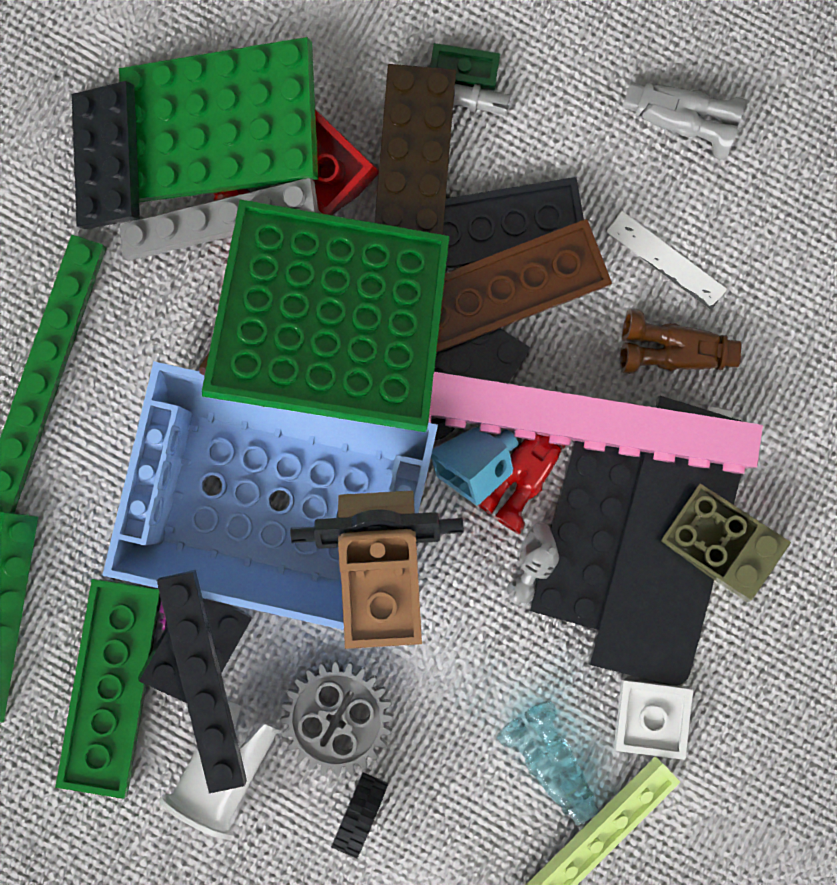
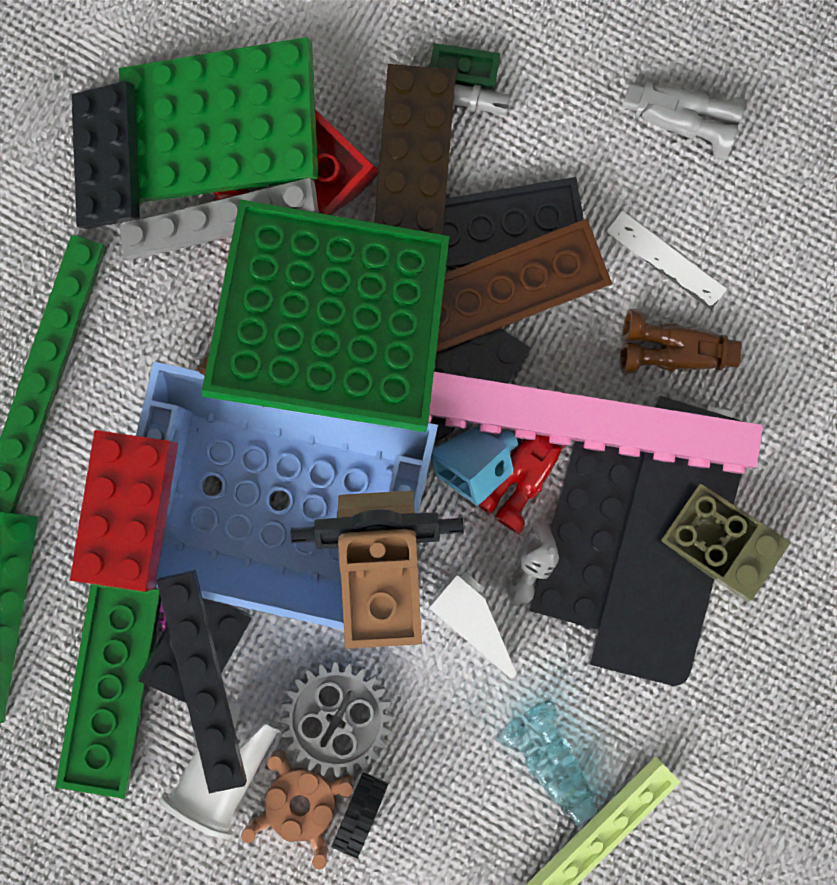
white plate [614,679,693,760] -> none
none -> red brick [70,430,178,592]
none -> nougat plate [241,749,355,870]
none -> white slope [429,572,517,679]

